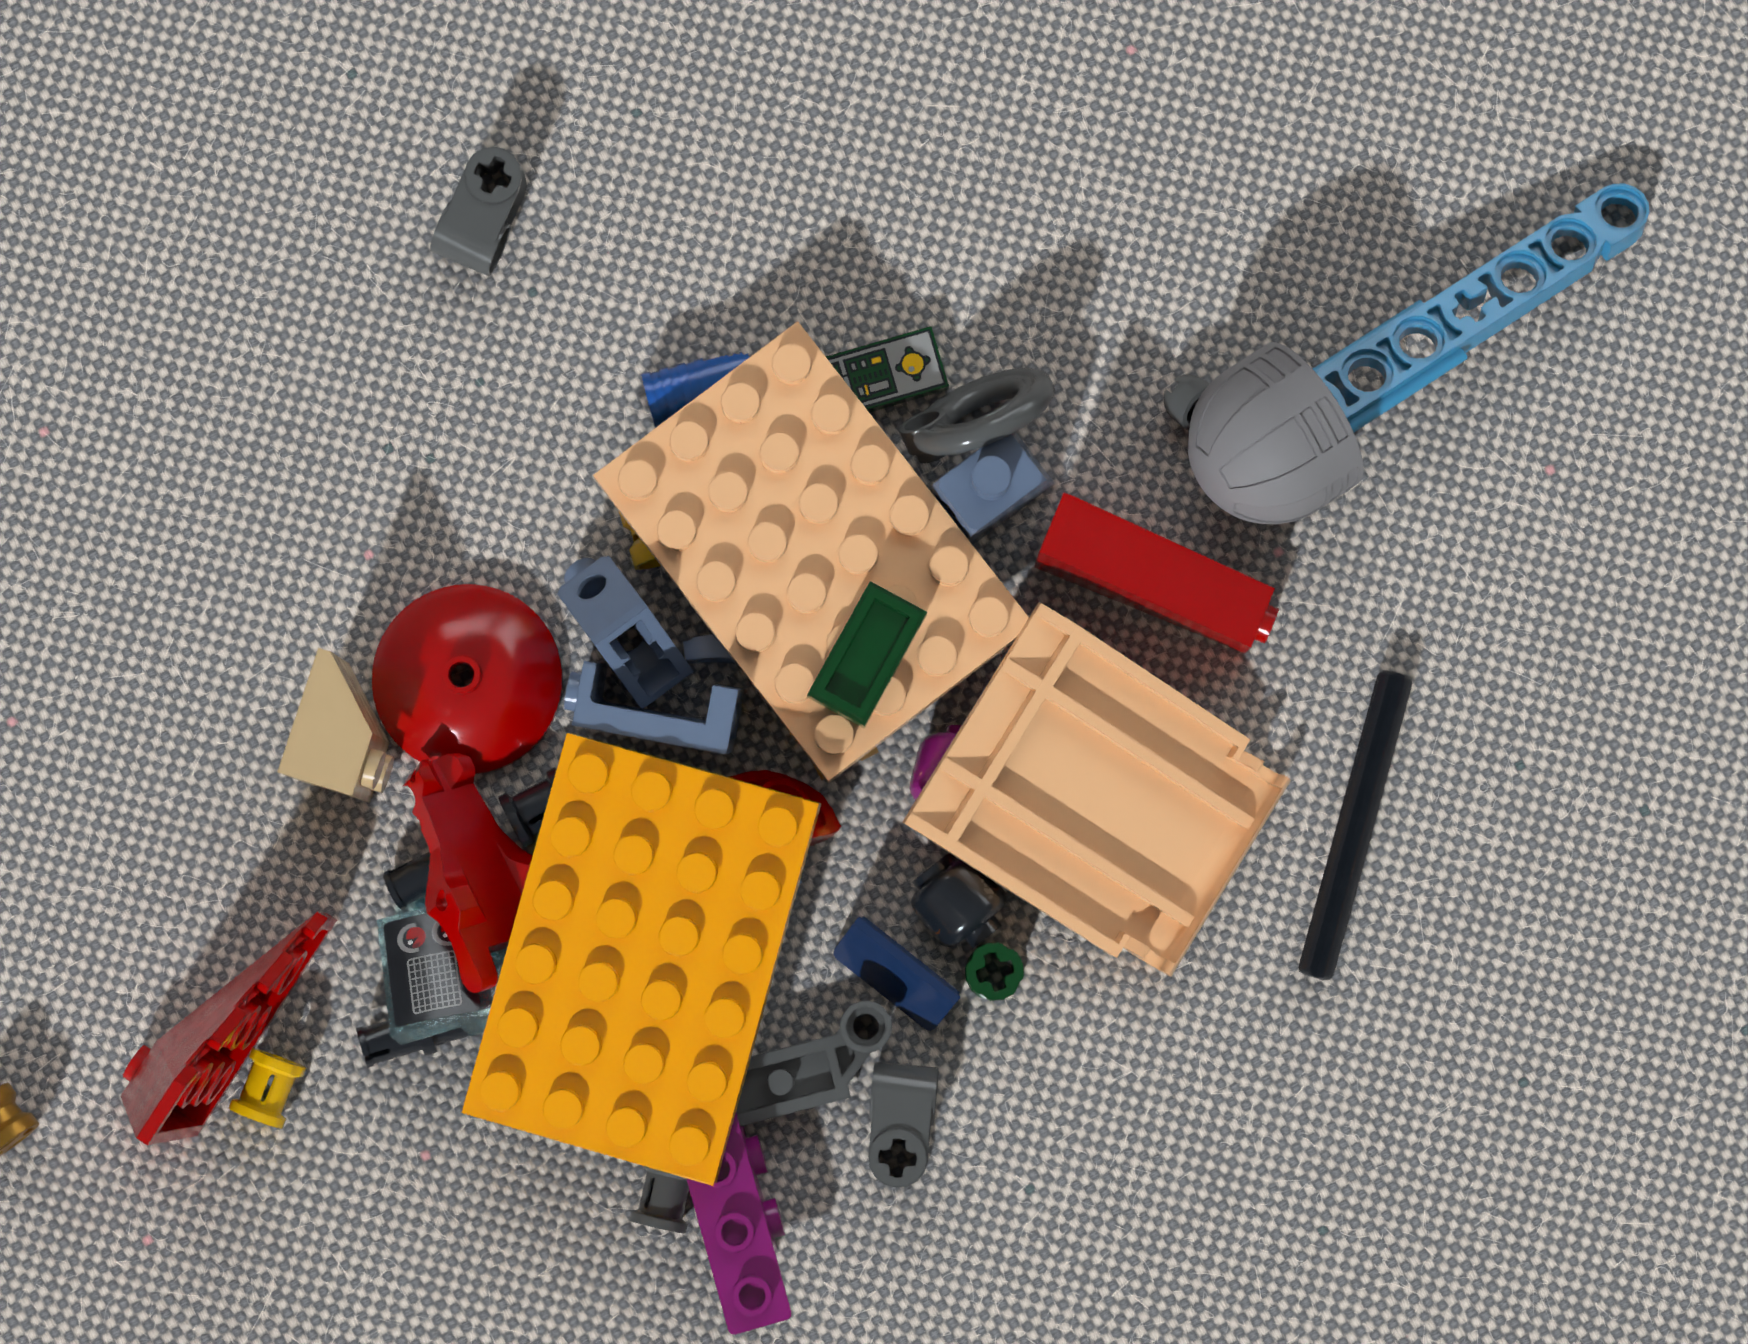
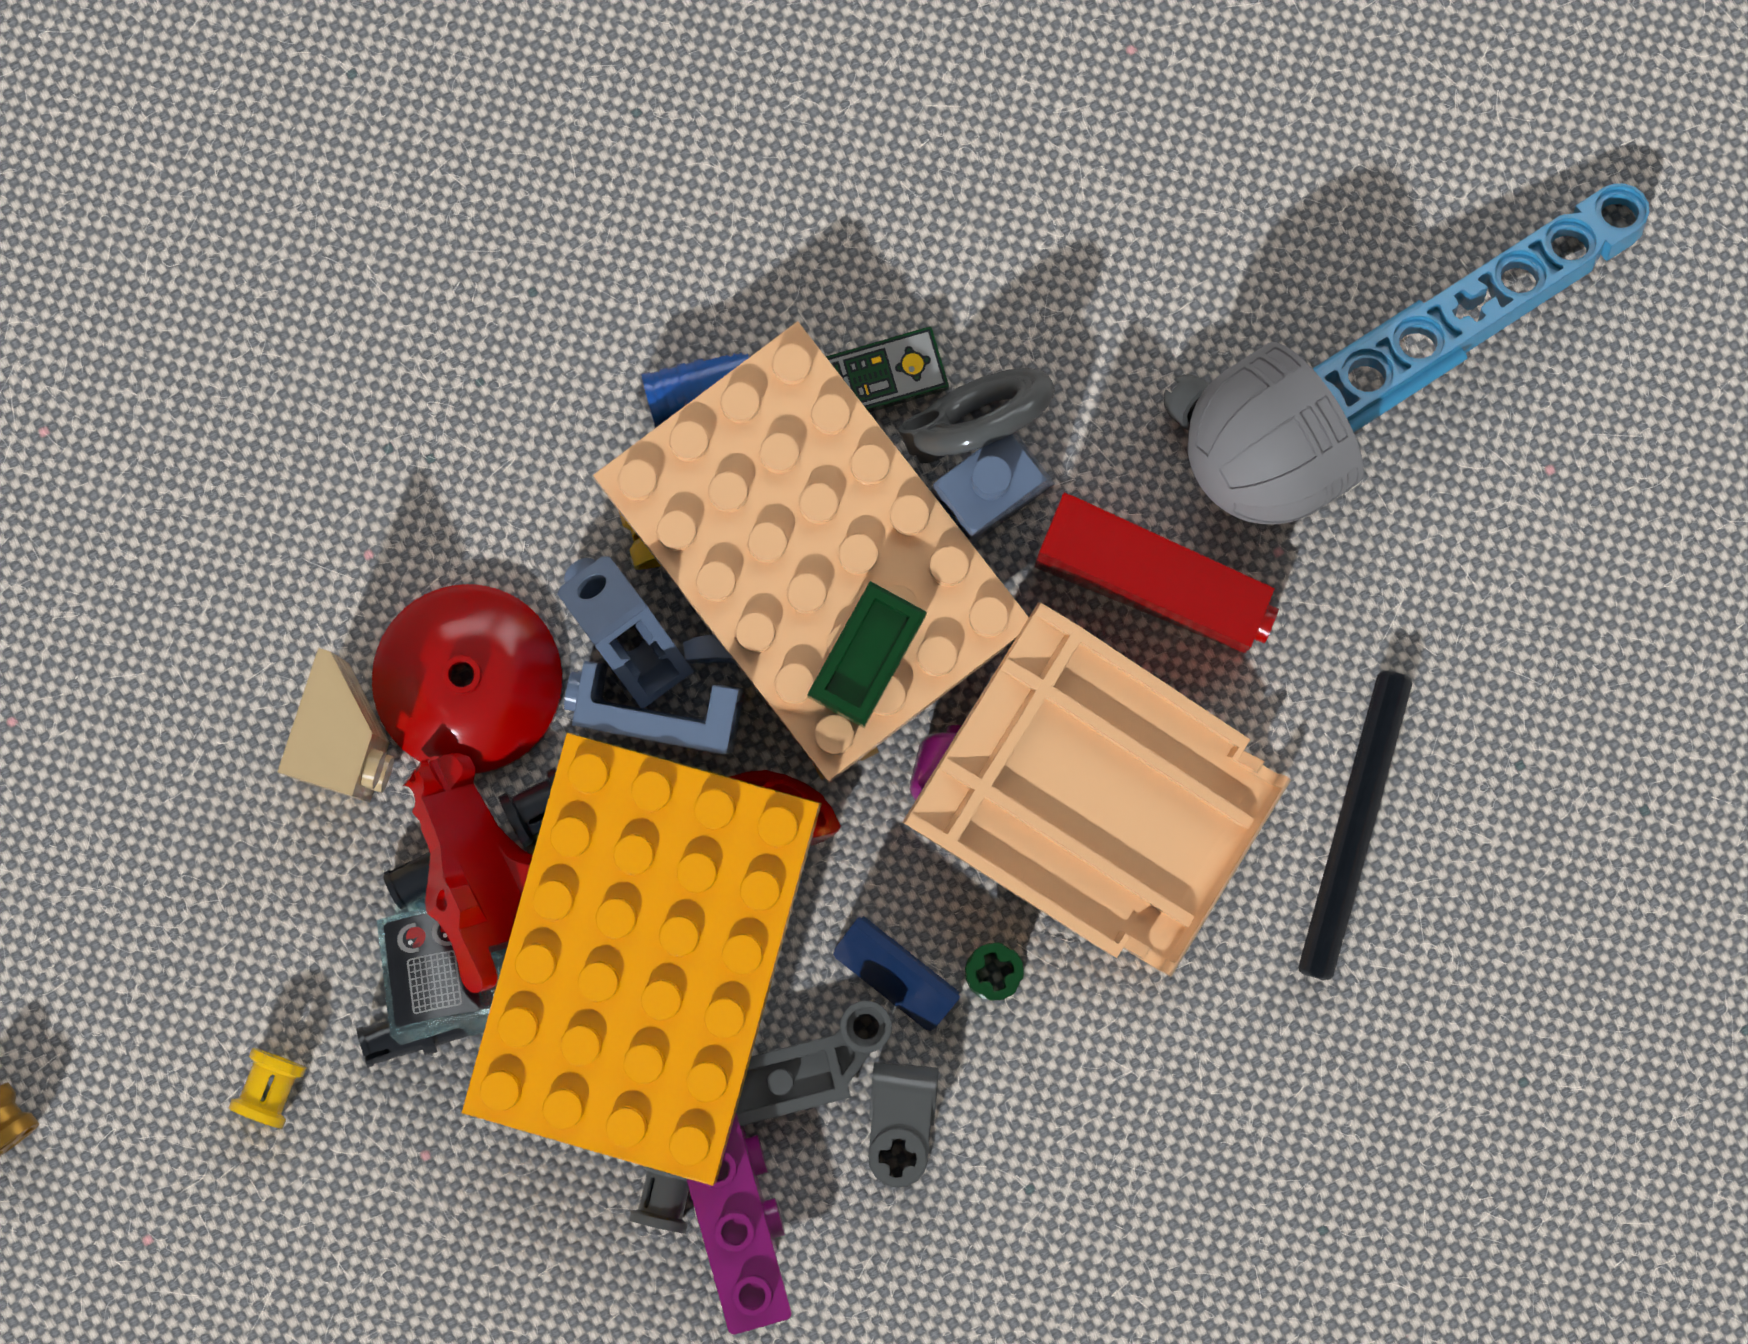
red slope [120,911,337,1145] -> none
dark grey piece [430,146,527,276] -> none
black head [911,853,1007,949] -> none

